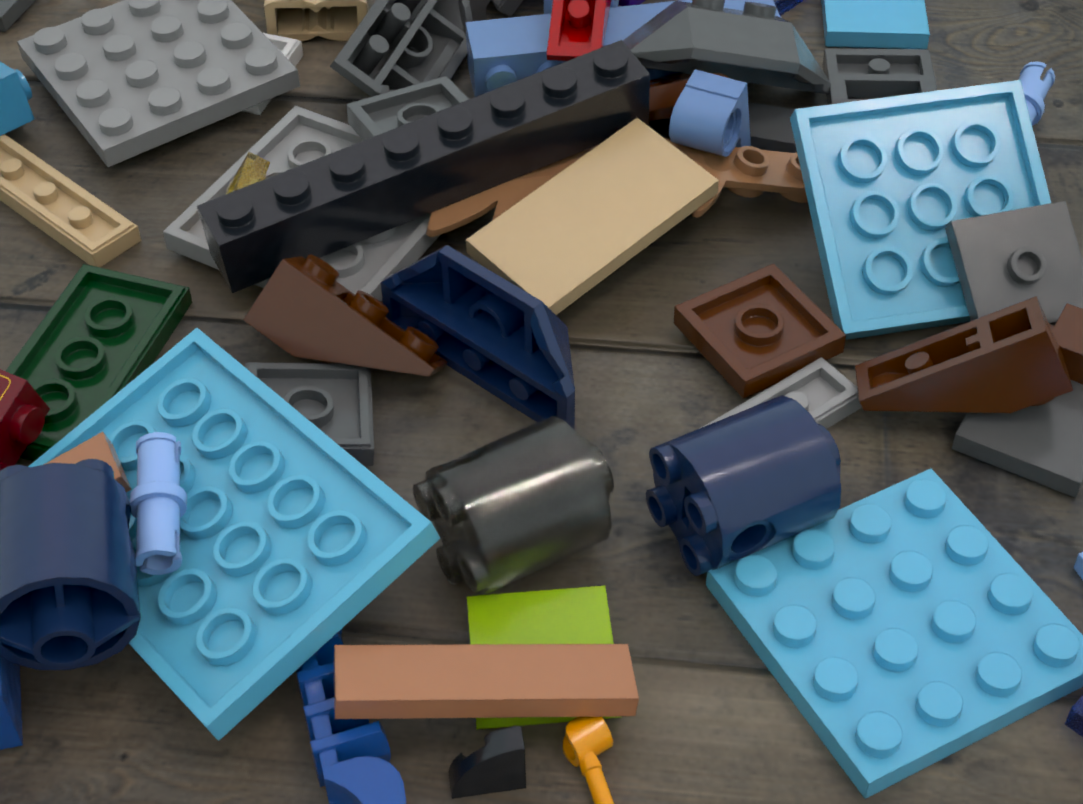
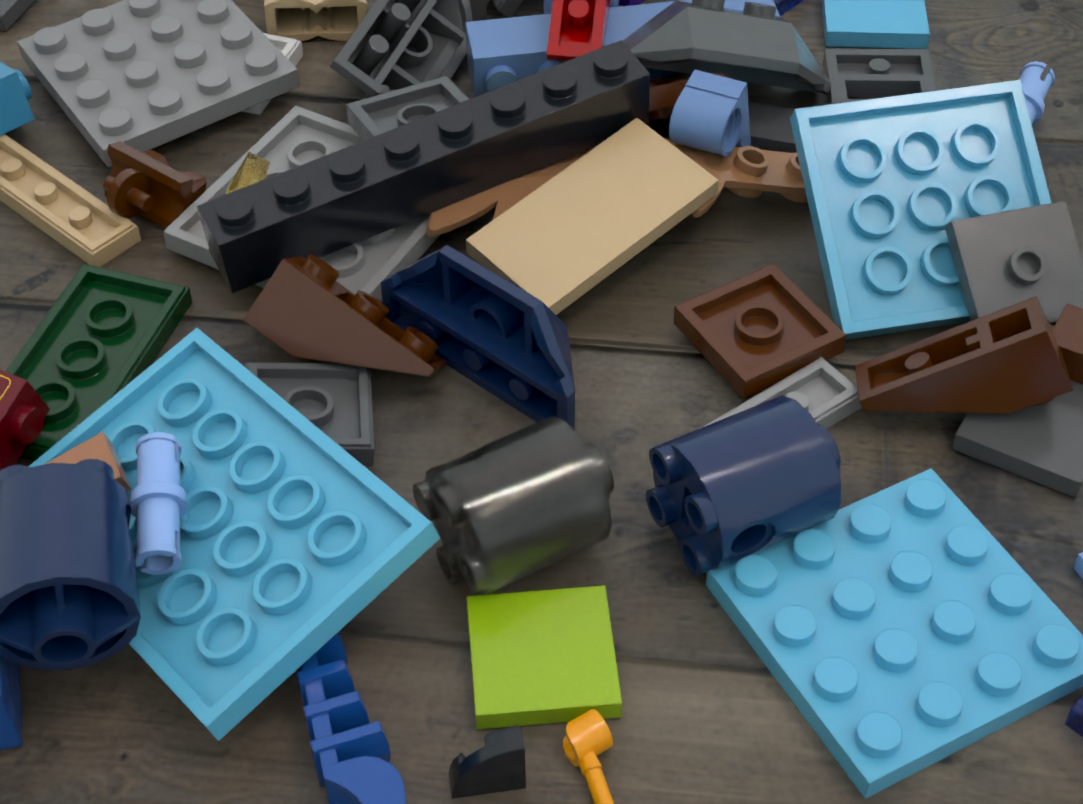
nougat tile [334,644,639,719] -> none
none -> reddish brown hips [103,141,207,229]

